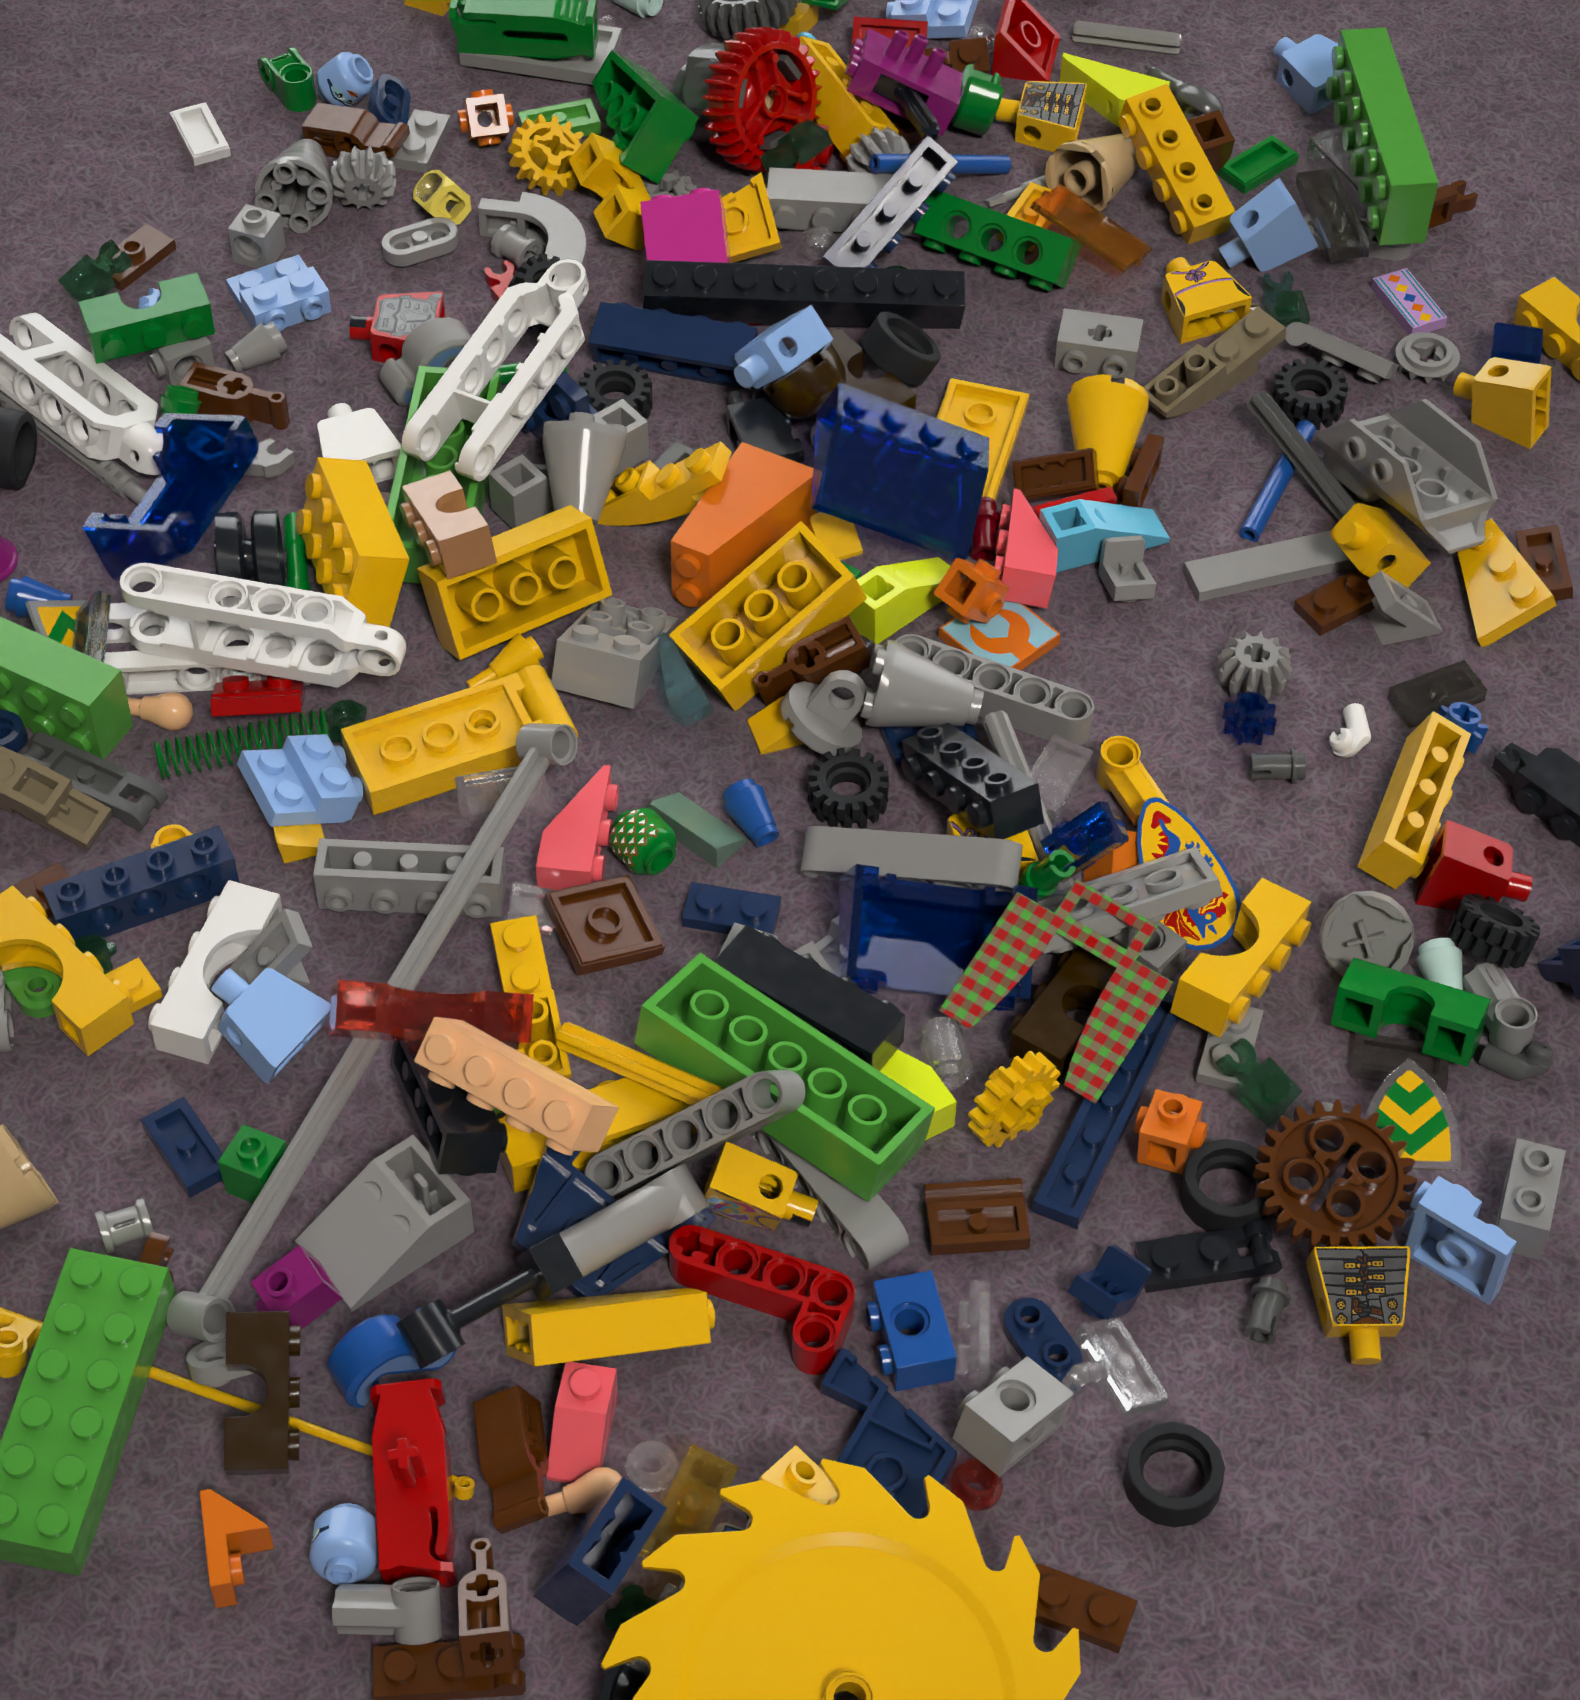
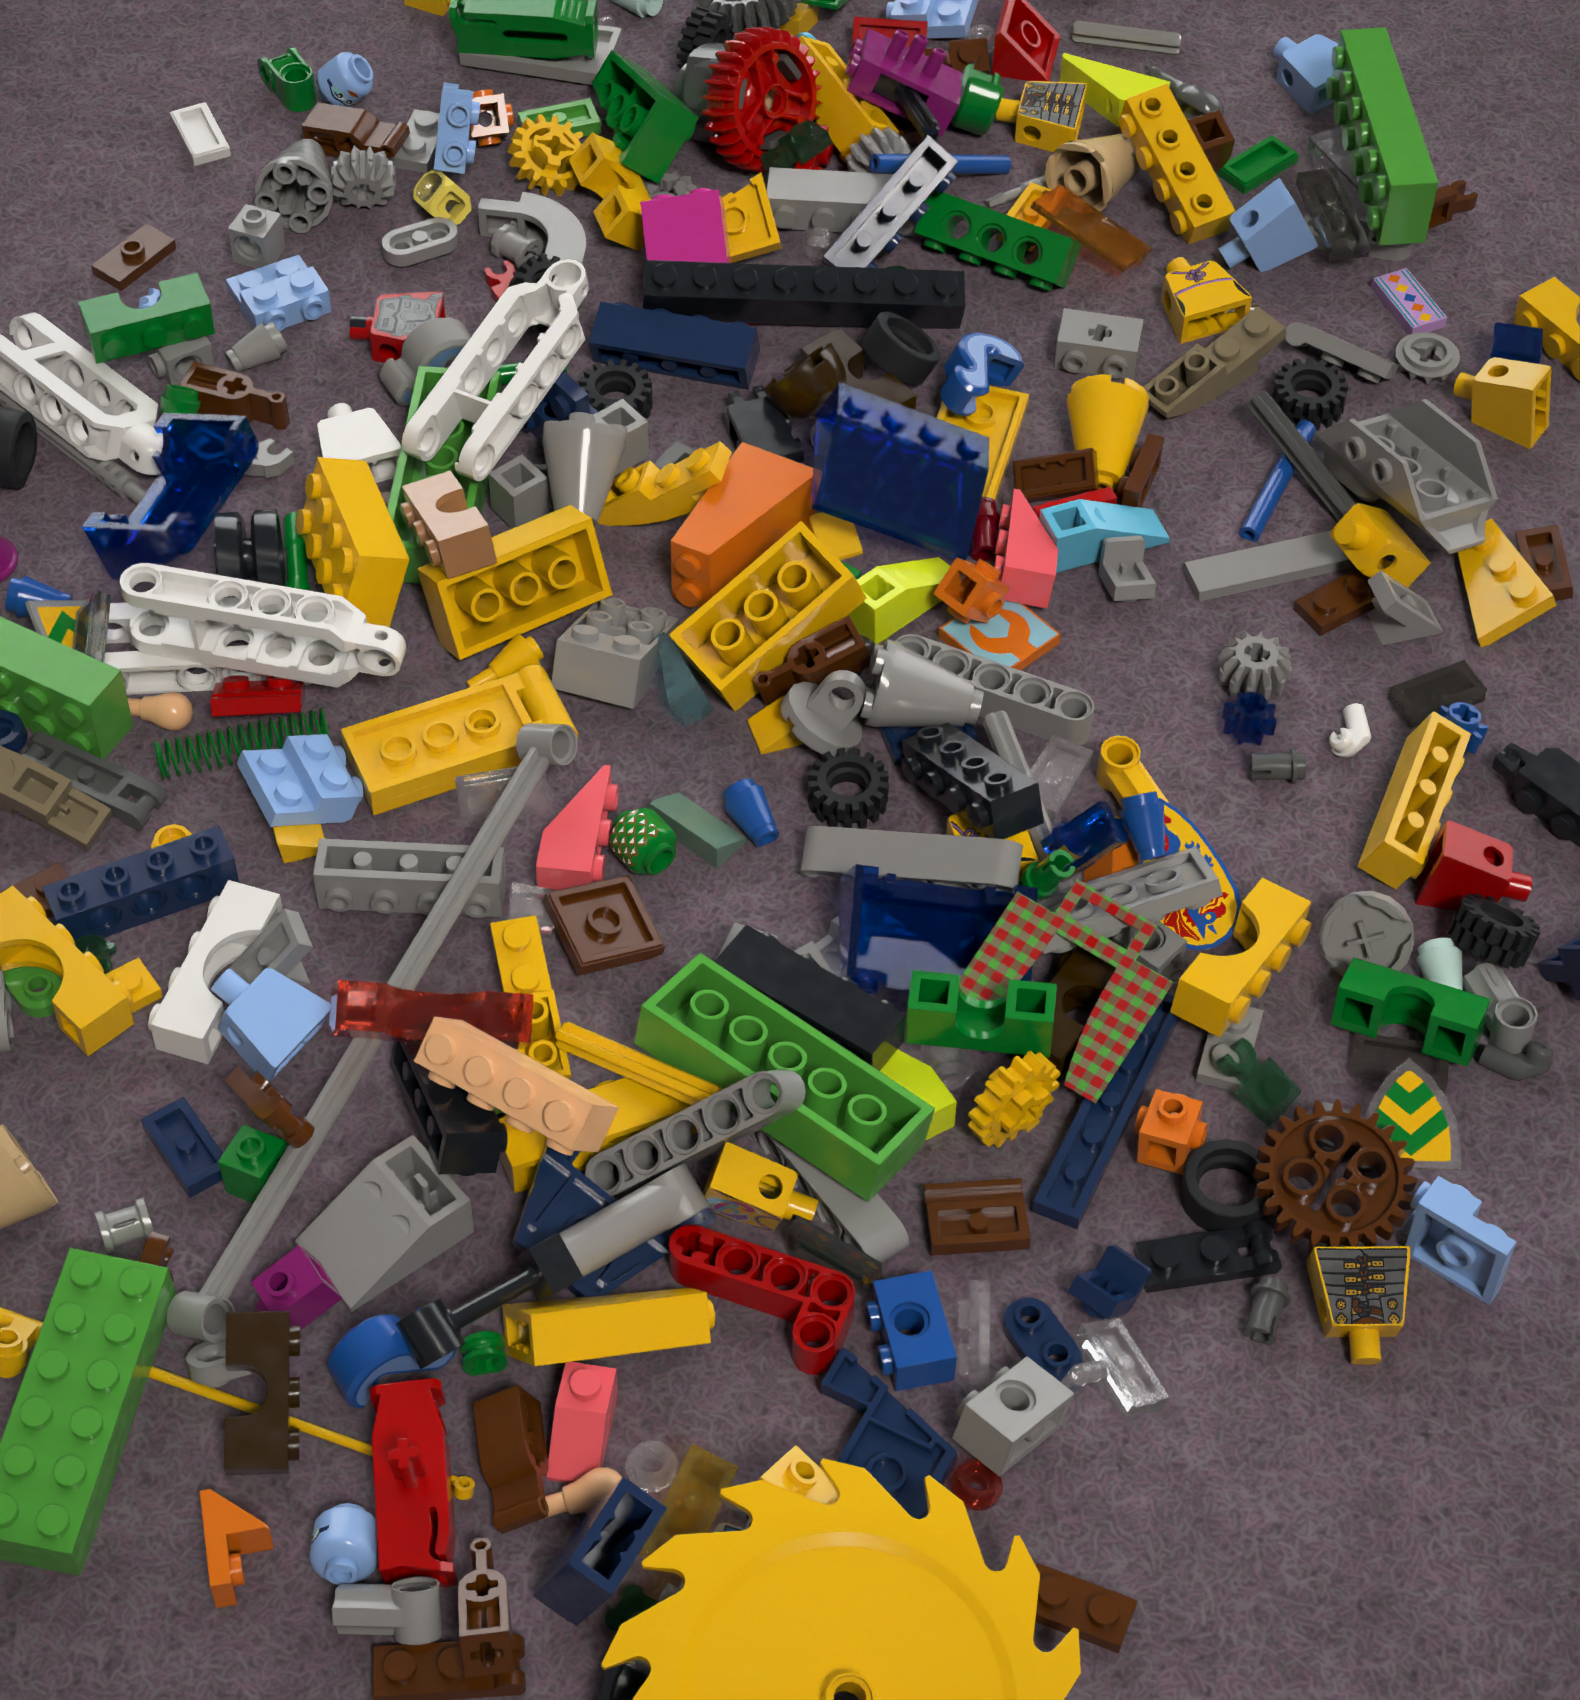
clear green plate [58,239,133,302] -> none
clear green plate [324,700,367,743] -> none
dark blue plate [368,74,411,124] -> none
dark blue plate [682,882,781,935] -> none
light blue torso [734,305,833,389] -> none
black tyre [1123,1422,1225,1528] -> none
clear green plate [1262,272,1310,328] -> none
light grey brick [1495,1138,1566,1260] -> none
none -> reddish brown plate [225,1066,315,1149]
none -> light blue plate [434,82,480,174]
none -> green bush [460,1331,508,1376]
none -> black tyre [677,6,733,69]
none -> clear smoke tile [788,1216,882,1300]
none -> green arch [906,970,1057,1057]
none -> blue animal [940,332,1024,416]
none -> blue cone [1119,791,1166,862]

